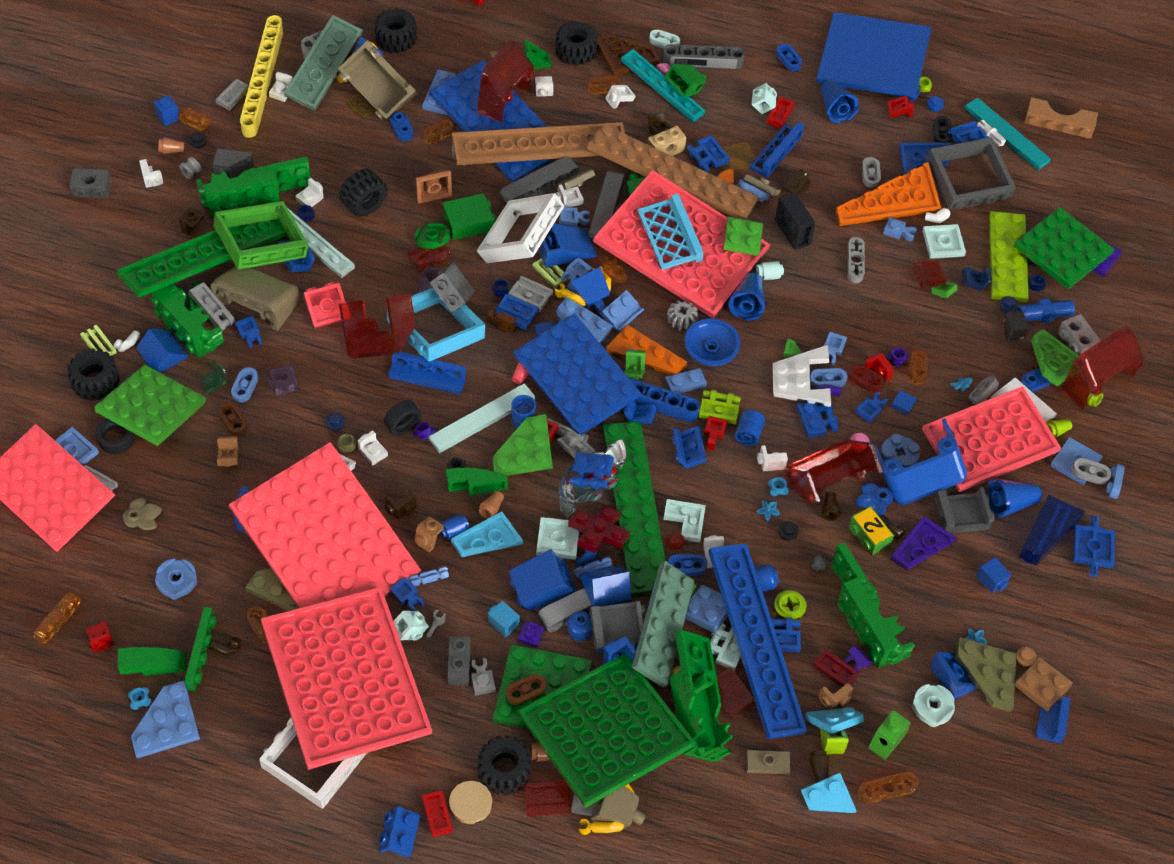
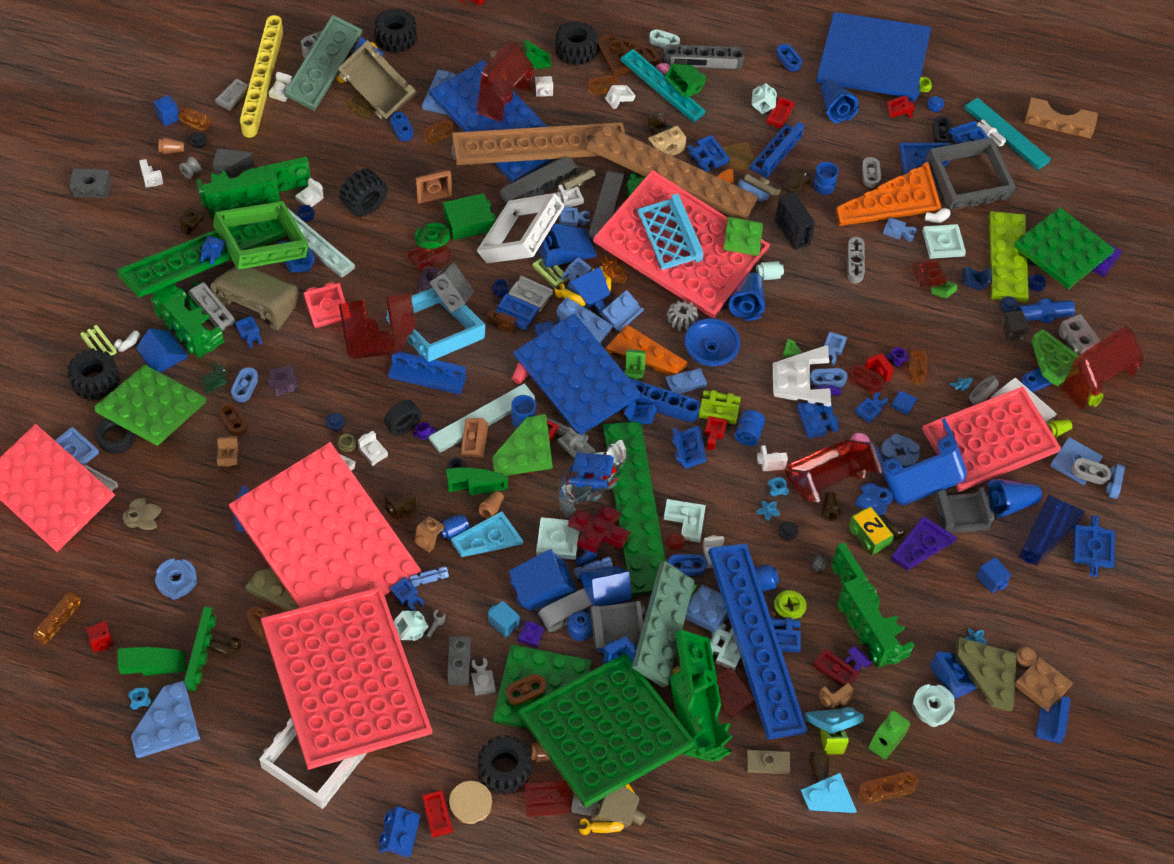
none -> blue plate [200,236,225,265]
none -> nougat slope [461,418,488,458]
none -> blue wheel [813,162,839,195]

